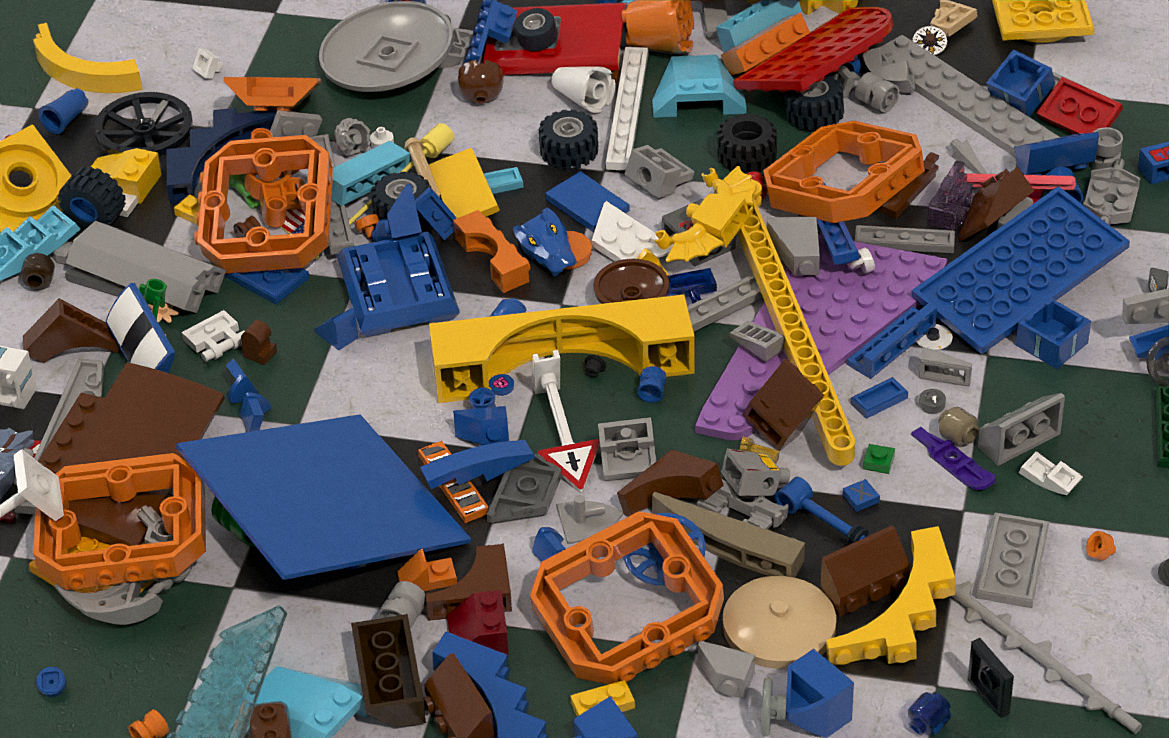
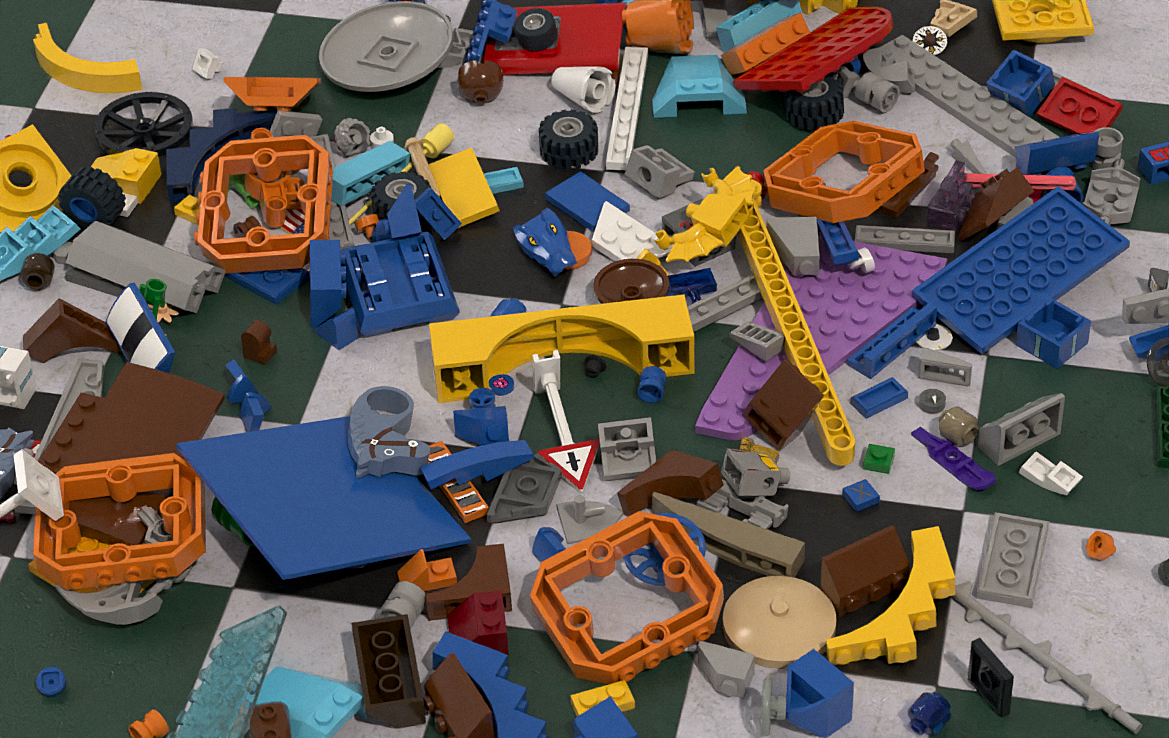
blue plant [38,88,89,134] -> none
white plate [182,310,245,362] -> none
orange arch [453,210,531,293] -> none
black tyre [717,114,777,173] -> none
blue piece [775,477,869,545] -> none
none -> blue slope [310,240,346,327]
none -> sand blue animal [347,386,430,478]

